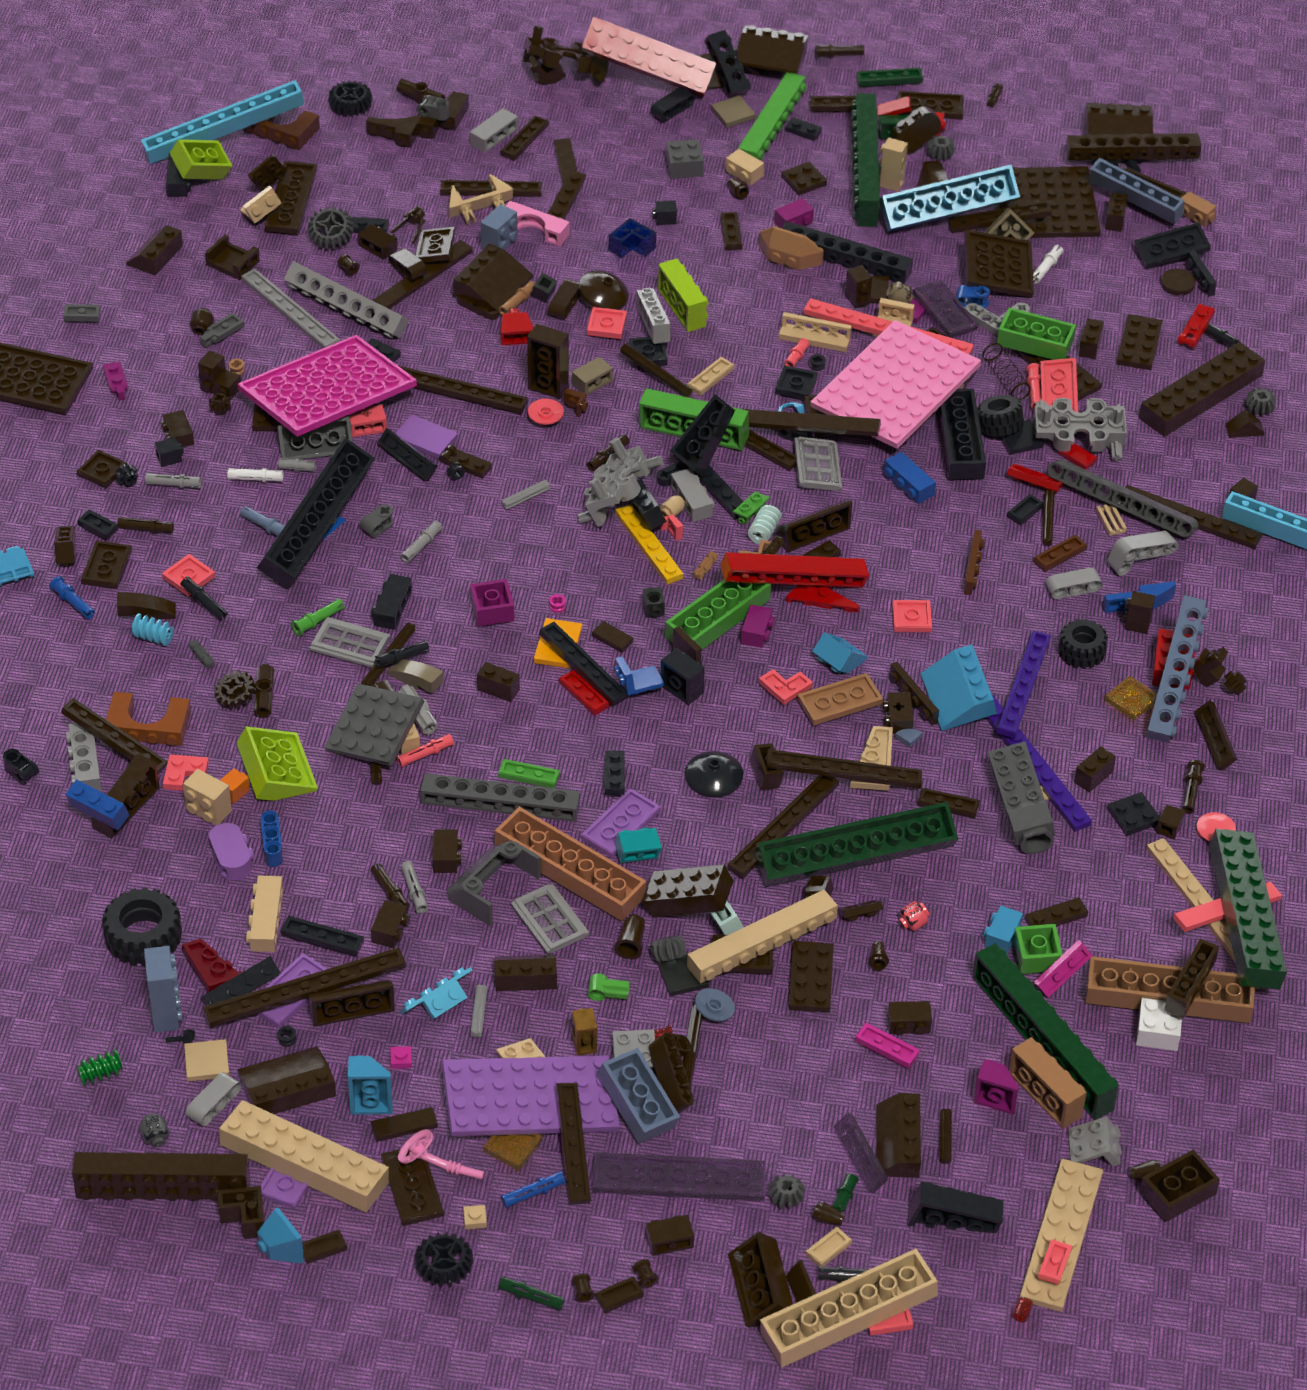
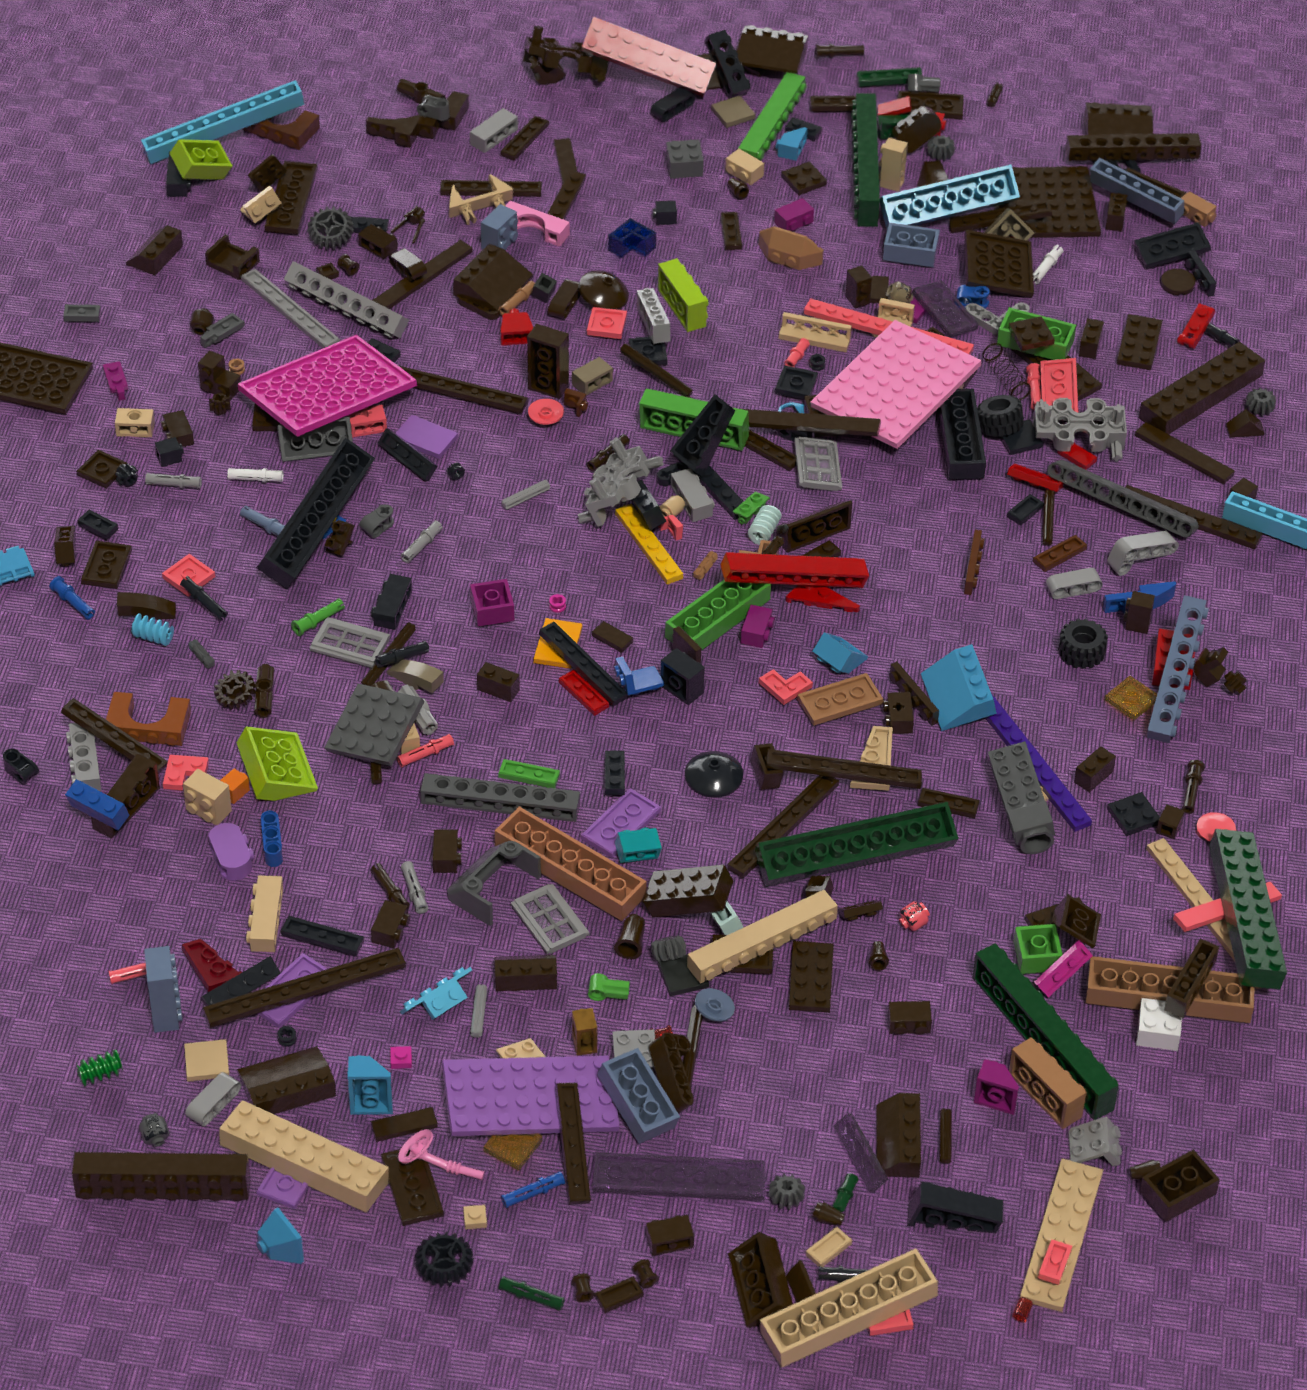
black tyre [102,888,182,966] -> none
dark brown pin [117,516,174,534] -> none
black hand [166,1029,195,1044] -> none
dark brown brick [218,1186,264,1239] -> none
light grey pin [278,457,316,473] -> none
dark brown tile [302,1229,347,1264] -> none
dark brown slope [308,980,395,1027] -> none
black gear [328,80,373,117] -> none
plate [415,227,456,264] -> none
dark brown plate [439,445,492,479] -> none
pearl dark grey brick [643,587,665,618] -> none
tan tile [687,357,735,396] -> none
black brick [782,221,913,284] -> none
dark pink plate [855,1023,920,1069] -> none
blue brick [883,452,936,504] -> none
coral tile [892,600,932,632] -> none
sand blue tile [895,729,923,747] -> none
dark azure brick [983,906,1023,955] -> none
dark purple tile [996,630,1051,738] -> none
tan tile [1096,504,1127,536] -> none
dark brown plate [1195,700,1238,770] -> none
none -> coral pin [108,963,147,984]
none -> tan brick [115,408,155,437]
none -> dark brown tile [316,262,339,280]
none -> dark brown hips [325,520,355,556]
none -> dark azure slope [776,127,807,161]
none -> sand blue brick [883,223,940,267]
none -> dark grey piece [908,74,941,93]
none -> dark brown plate [1008,316,1055,351]
none -> dark brown slope [1052,894,1101,948]
none -> dark brown tile [1135,422,1235,484]

